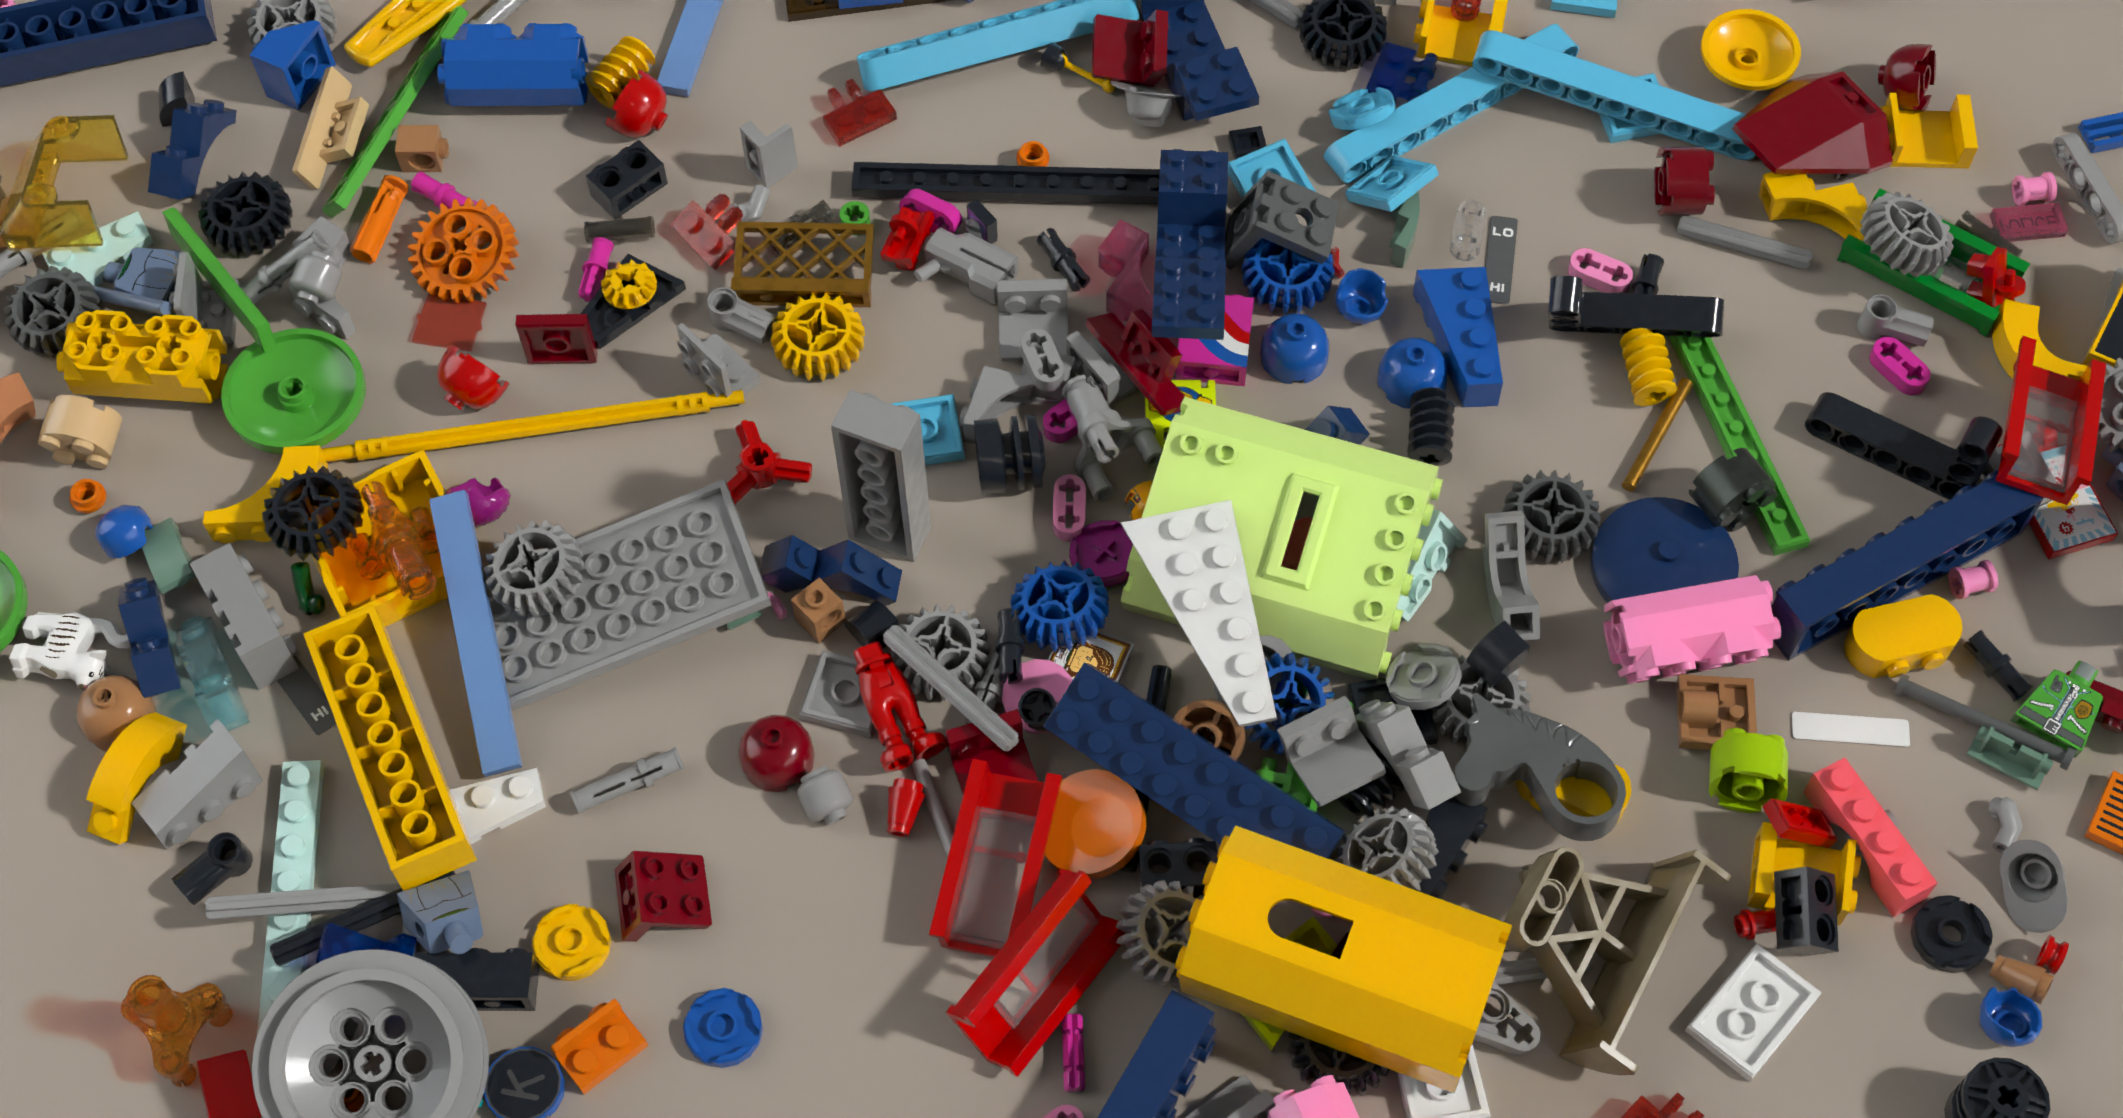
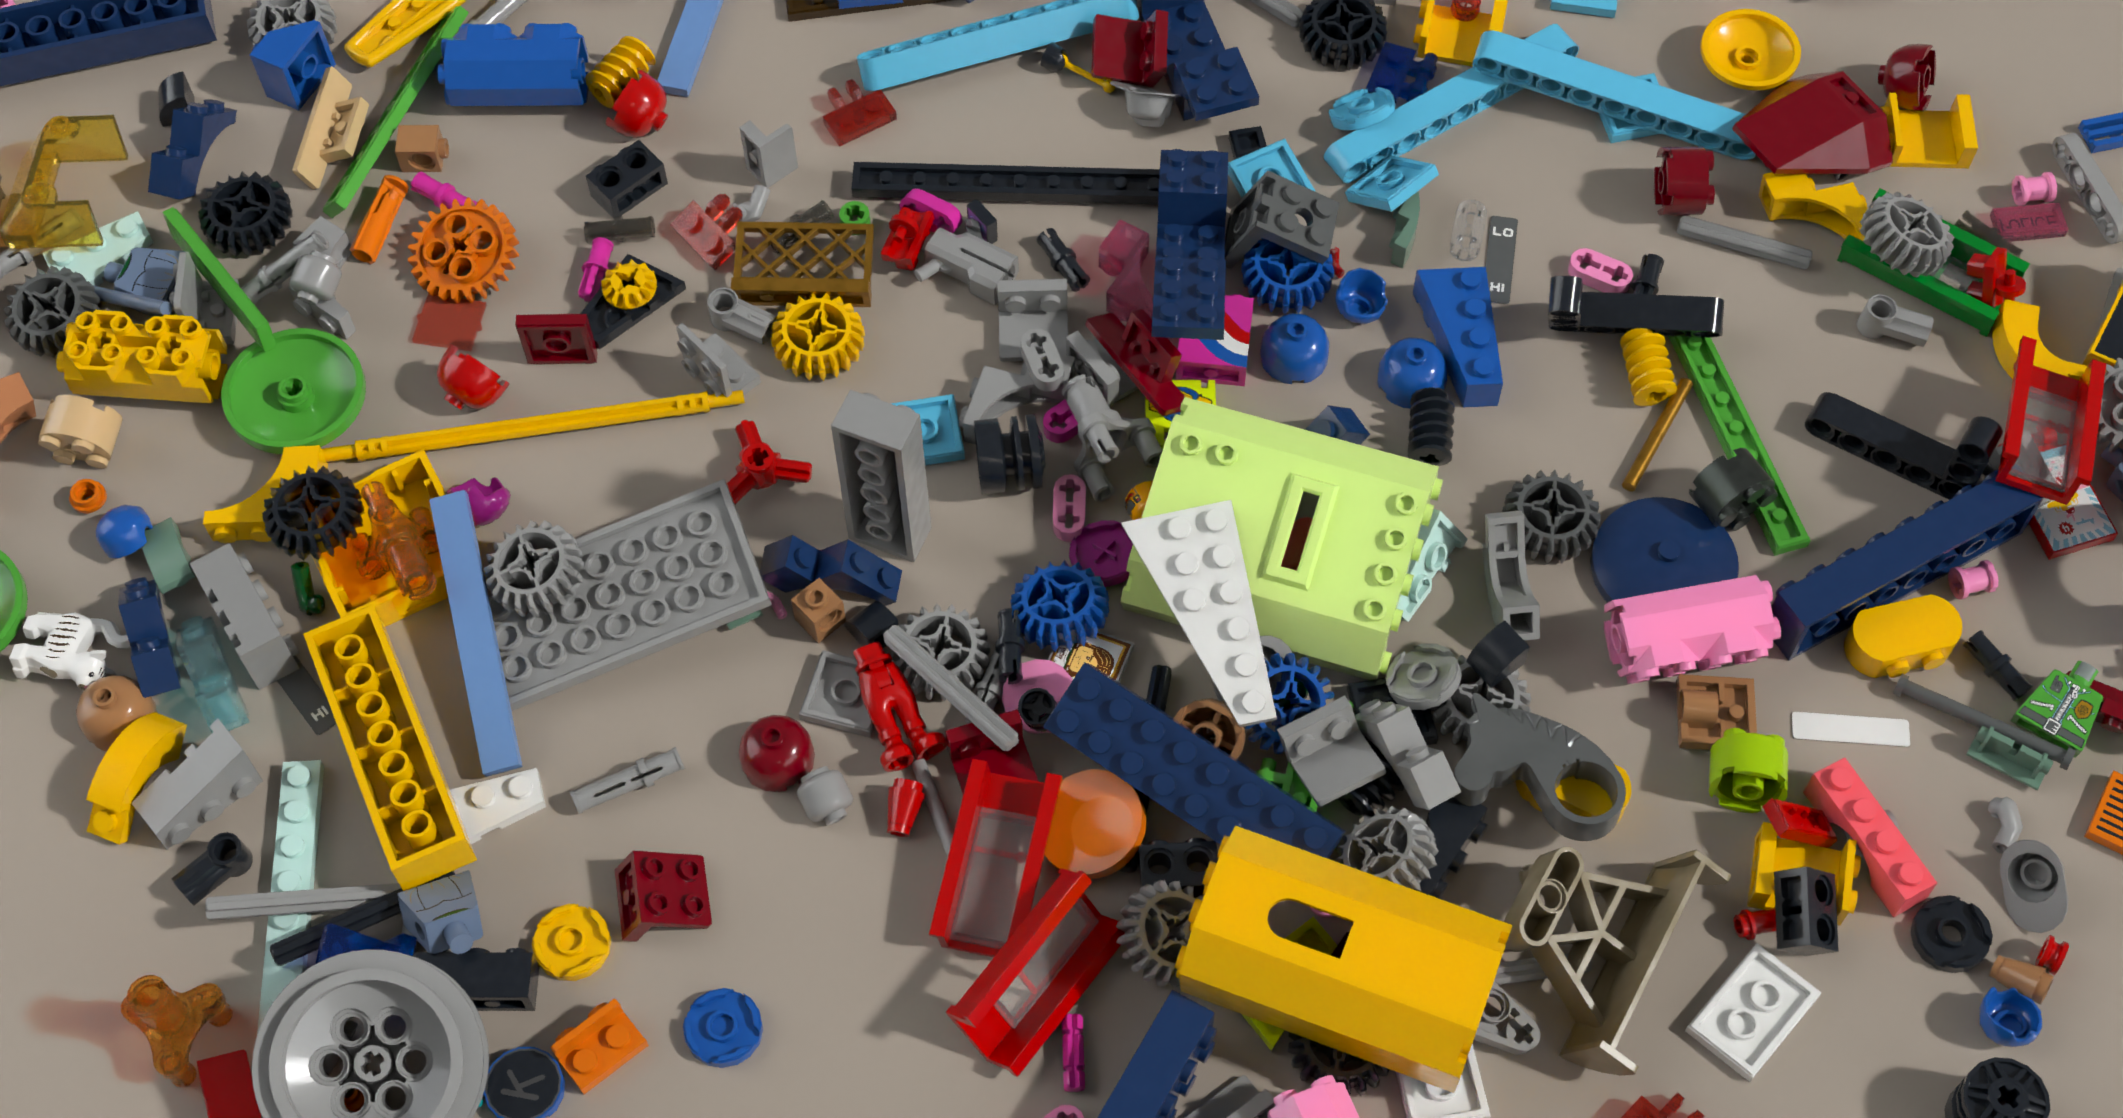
orange plate [1016,141,1050,167] -> none
dark pink beam [1869,337,1931,395] -> none

